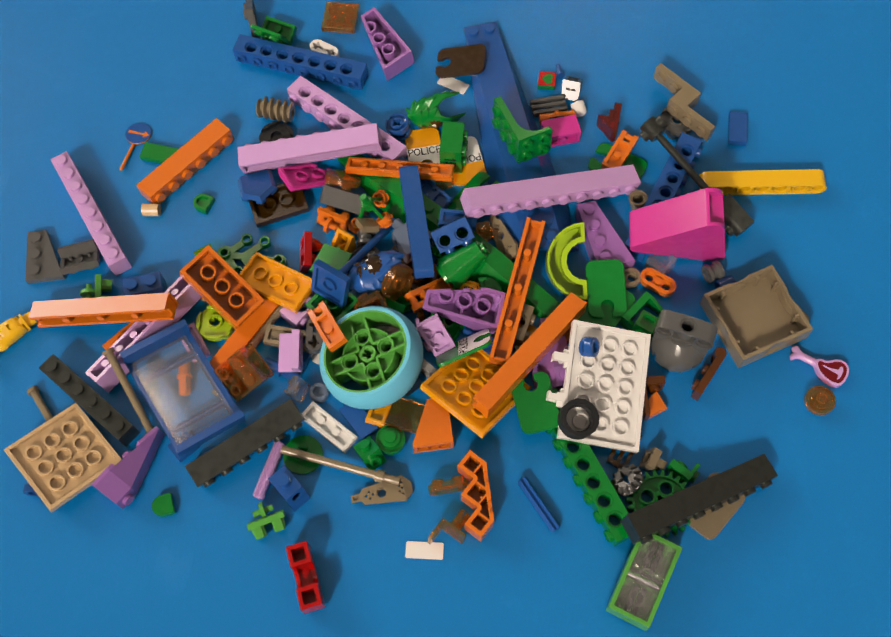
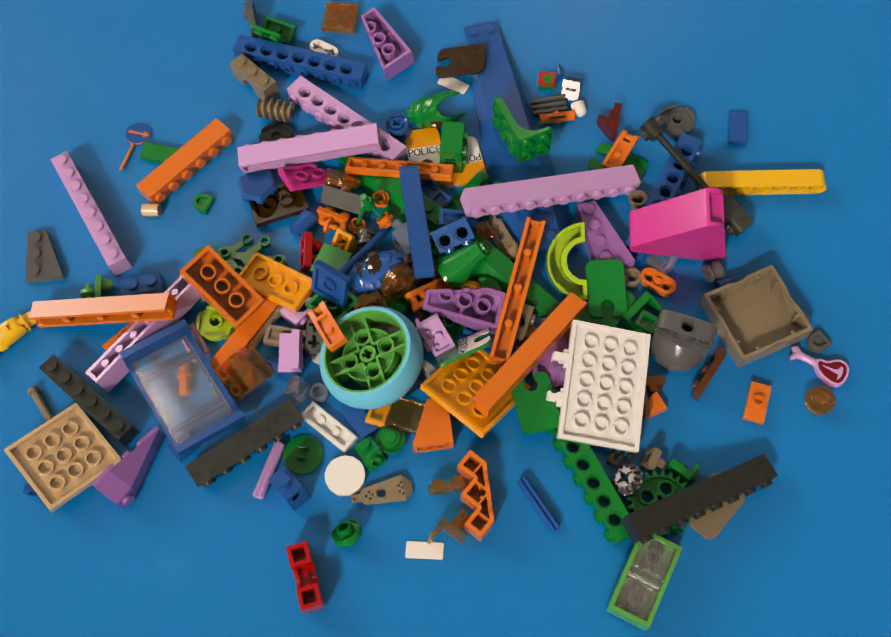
dark grey bracket [57,239,101,275] -> none
dark tan bar [102,347,154,435] -> none
green tile [152,493,176,517] -> none
bright green hips [246,502,286,540] -> none
dark tan bar [281,445,401,486] -> none
dark tan tile [355,218,380,233] -> none
dark pink panel [541,114,581,147] -> none
black tyre [557,398,599,440] -> none
blue tile [579,337,599,357] -> none
dark tan bracket [653,63,715,141] -> none
none -> dark tan arch [229,53,280,102]
none -> blue brick [290,209,318,238]
none -> white tile [324,455,366,496]
none -> green plate [331,519,363,547]
none -> orange plate [742,381,771,425]
none -> dark grey tile [806,329,832,353]

